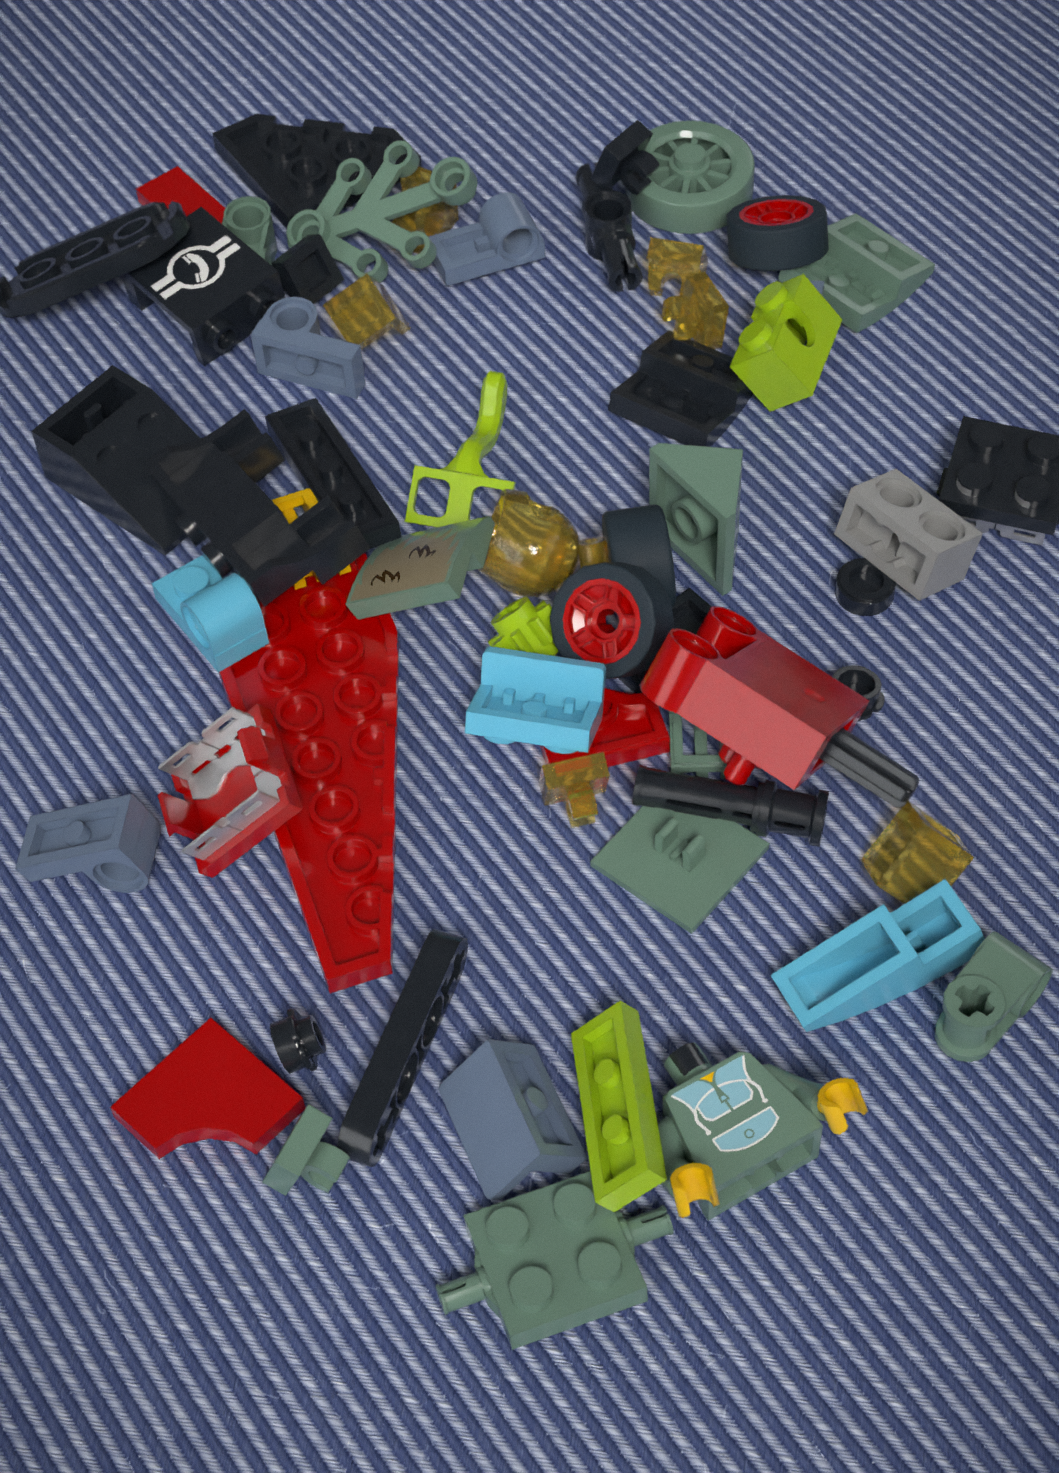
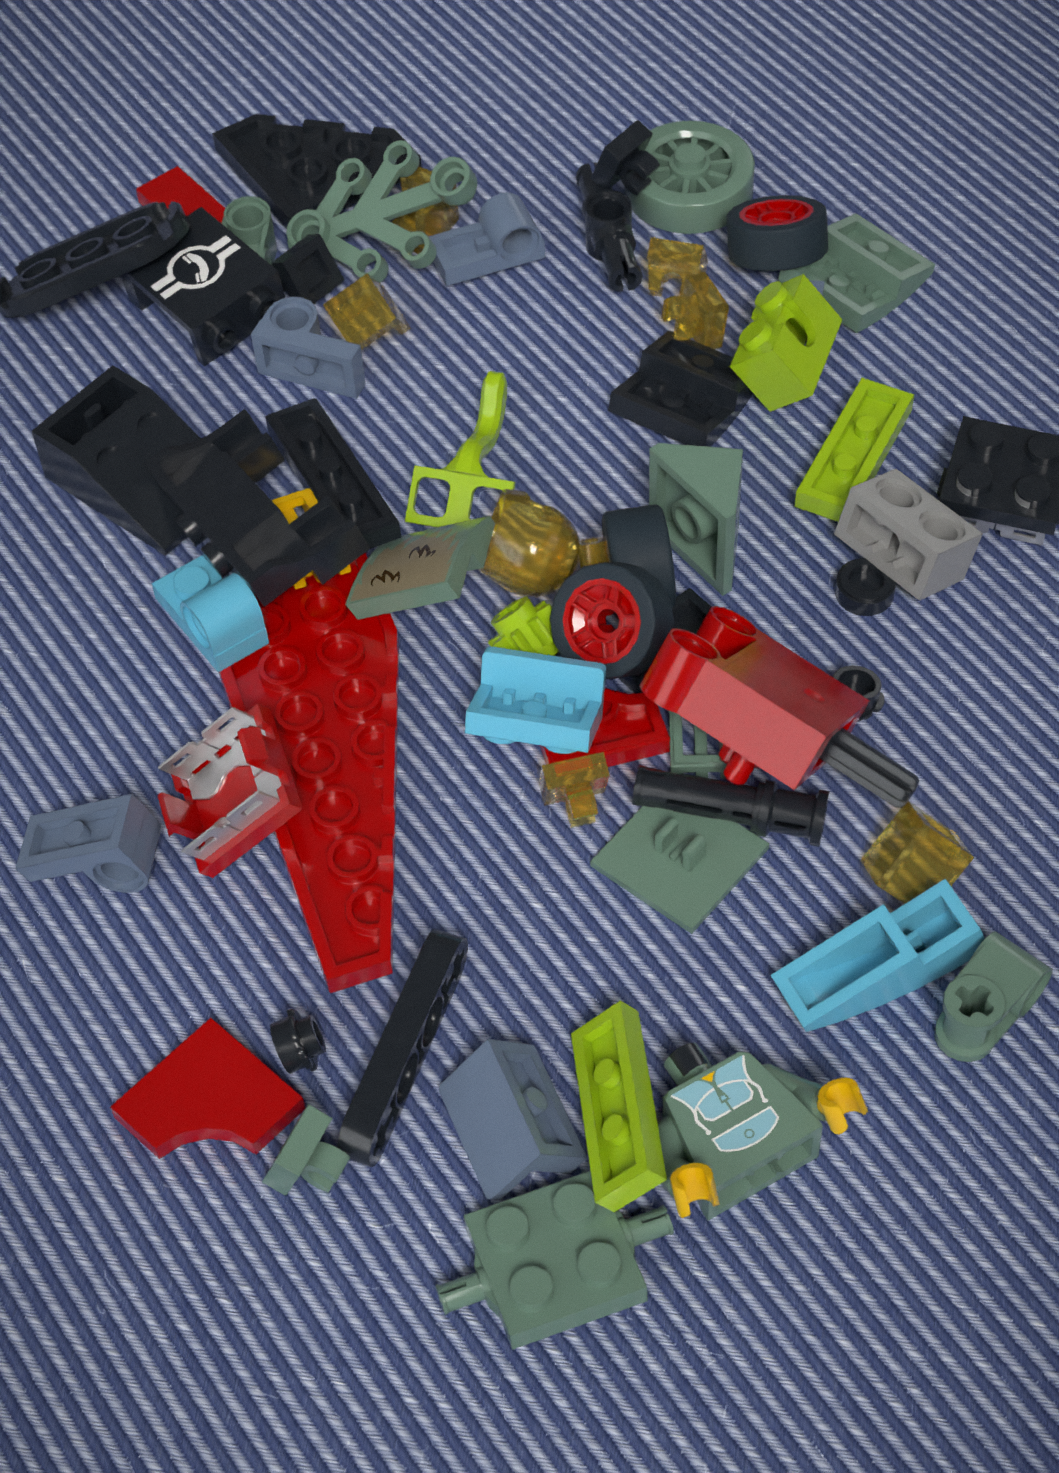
none -> lime plate [795,378,914,522]

